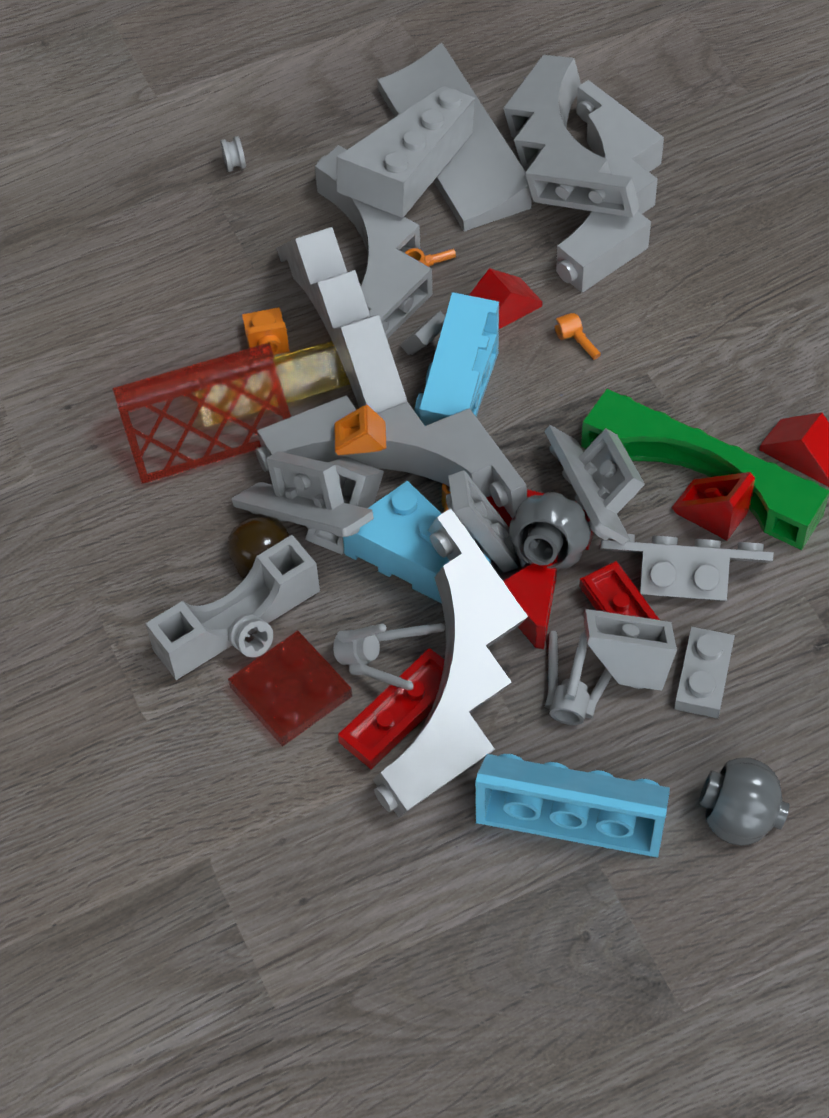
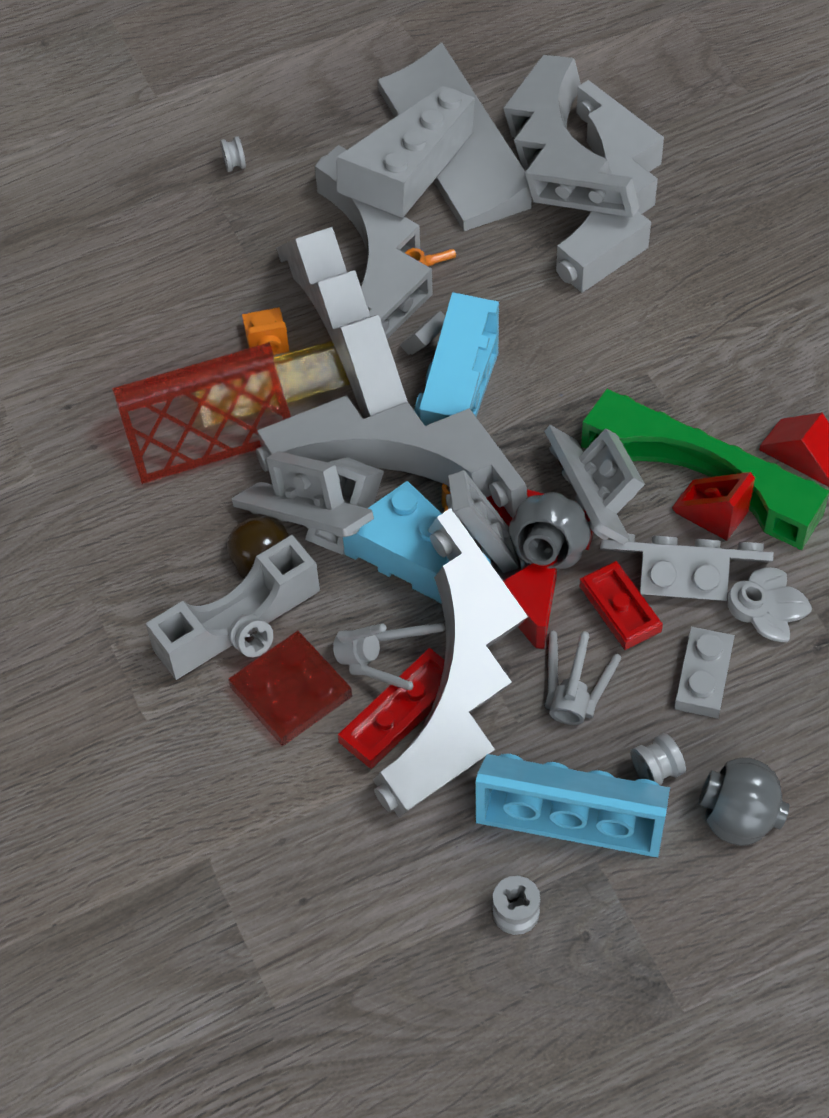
orange slope [334,404,387,455] -> none
red slope [469,268,543,329] -> none
orange hand [555,313,601,360] -> none
light grey slope [583,609,677,691] -> none
none -> light grey wheel [492,876,540,935]
none -> light grey wheel [630,733,686,786]
none -> light grey plate [728,567,812,642]

